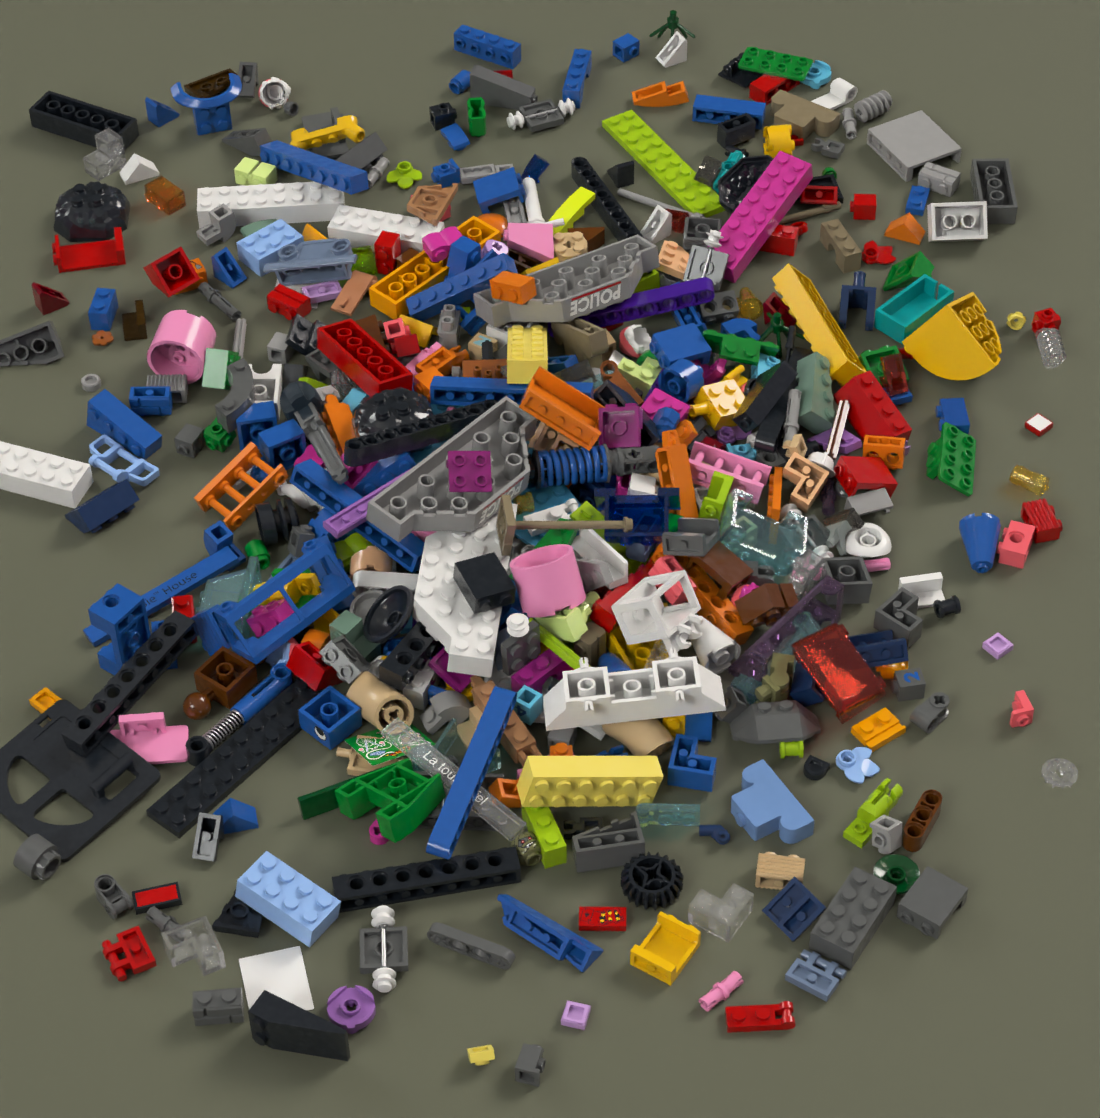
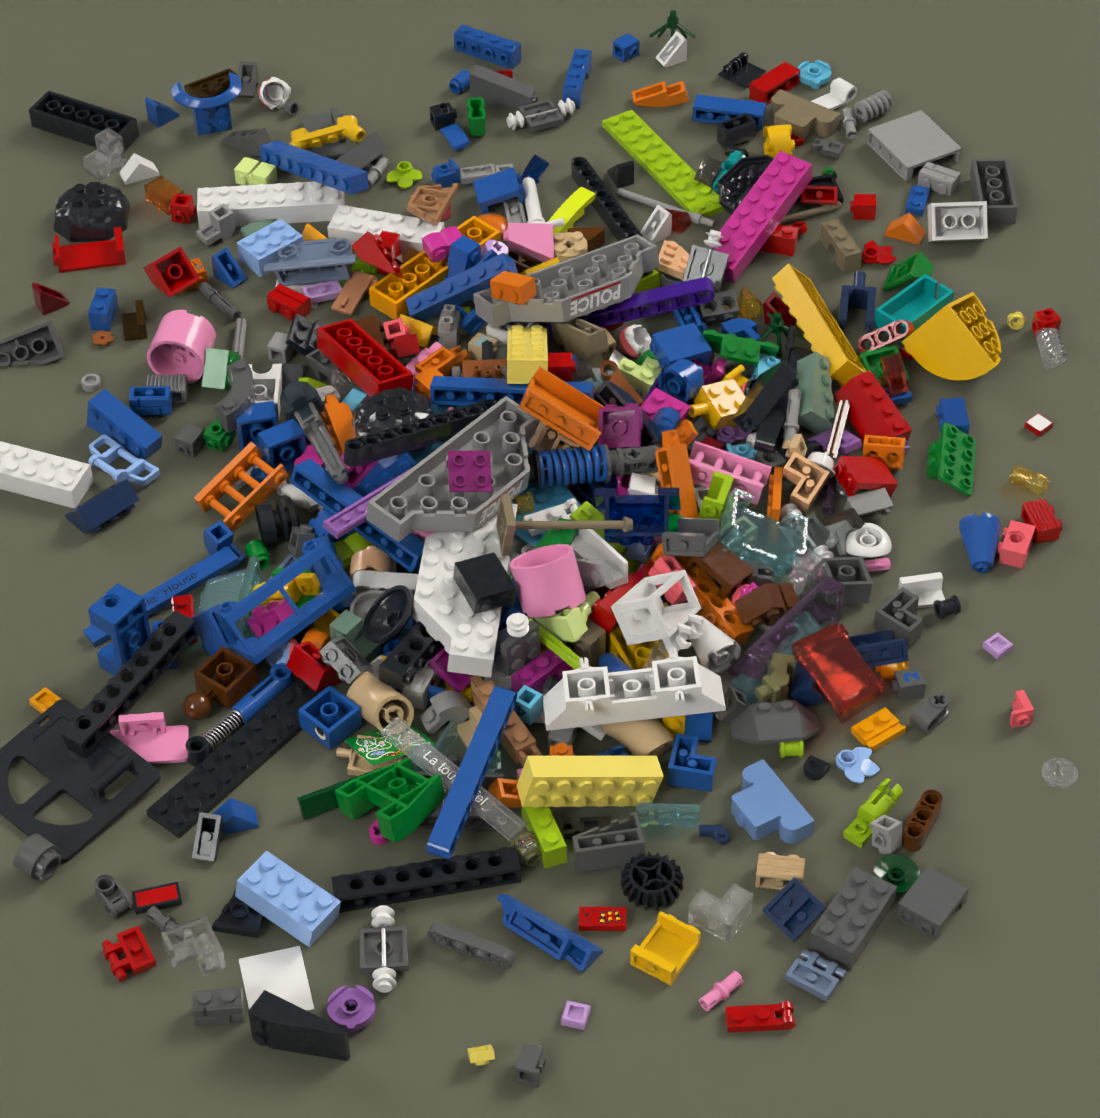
dark grey brick [683,217,722,251] -> none
green bracket [738,47,813,81] -> none
none -> red brick [169,193,197,224]
none -> red slope [351,231,404,279]
none -> red brick [548,352,576,381]
none -> beam [857,320,914,352]

